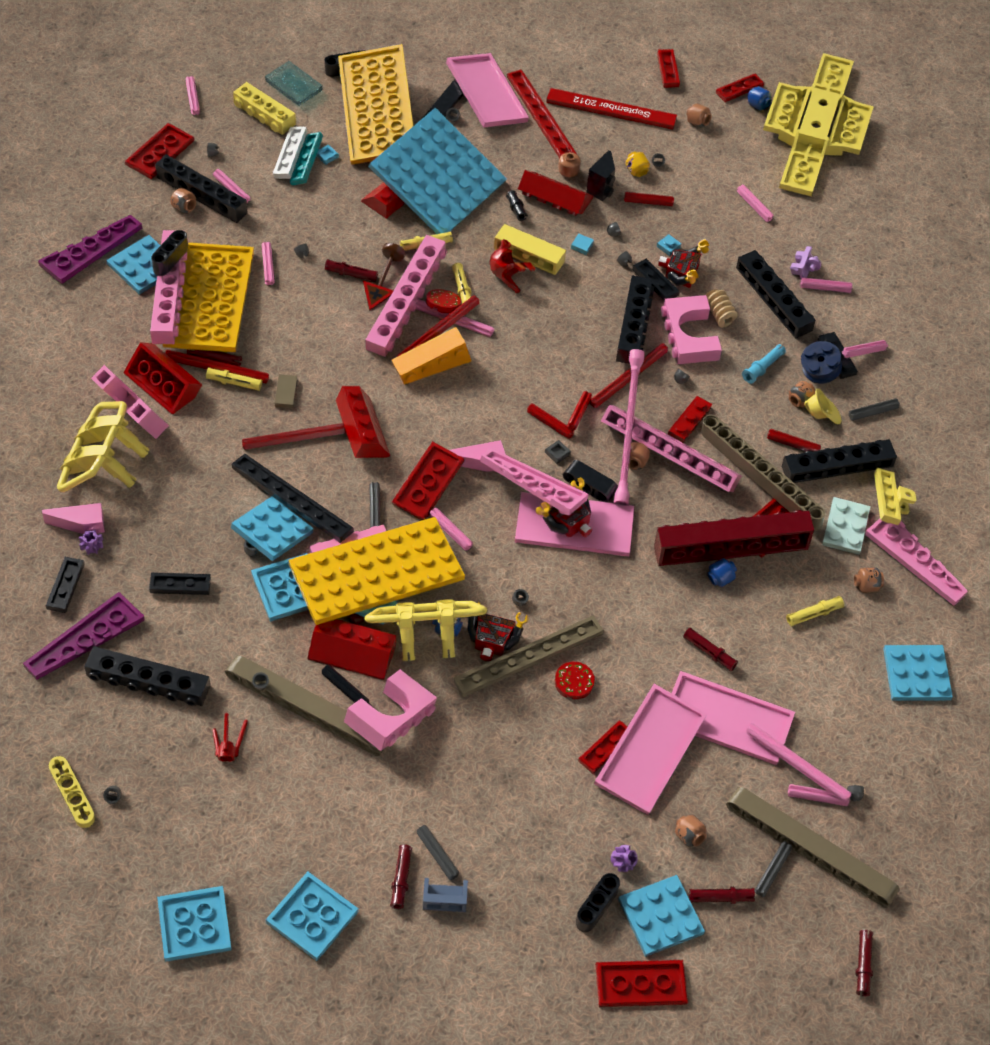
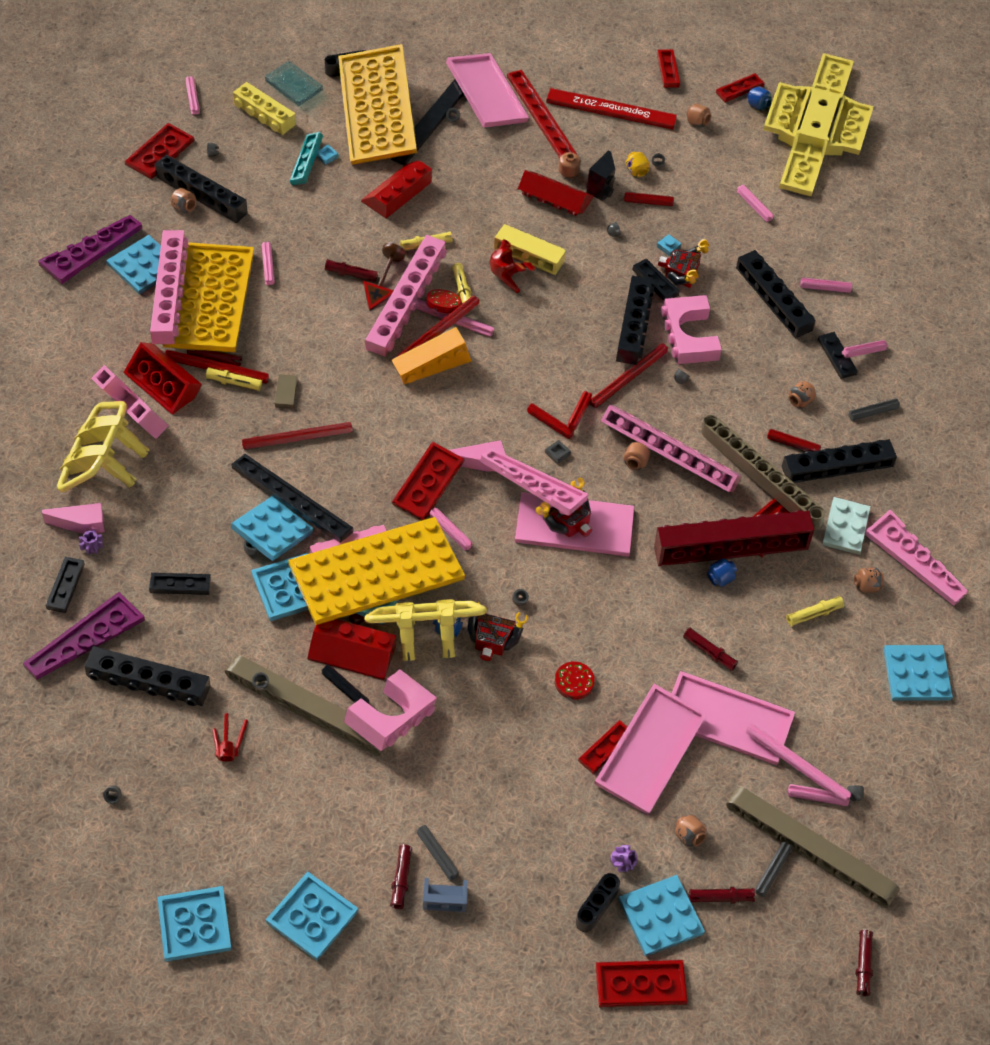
light yellow beam [49,756,95,828] -> none
black beam [151,230,189,276] -> none
bright pink axle [213,169,250,203] -> none
white plate [273,127,308,179] -> none
dark grey hinge [294,243,309,258] -> none
red slope [336,386,390,458] -> none
medium azure plate [368,108,507,234] -> none
dark grey axle [369,482,381,528] -> none
dark tan plate [454,615,603,697] -> none
black pin [506,190,528,221] -> none
black beam [563,460,618,502] -> none
medium azure tile [571,233,594,255] -> none
bright pink hose [614,349,645,505] -> none
dark grey hinge [617,251,632,266] -> none
red plate [668,396,712,443] -> none
tan piece [706,290,738,328] -> none
medium azure pin [742,344,786,384] -> none
lavender hips [790,246,821,279] -> none
dark blue wheel [801,341,842,384] -> none
light yellow piece [804,388,841,425] -> none
light yellow plate [874,468,916,525] -> none

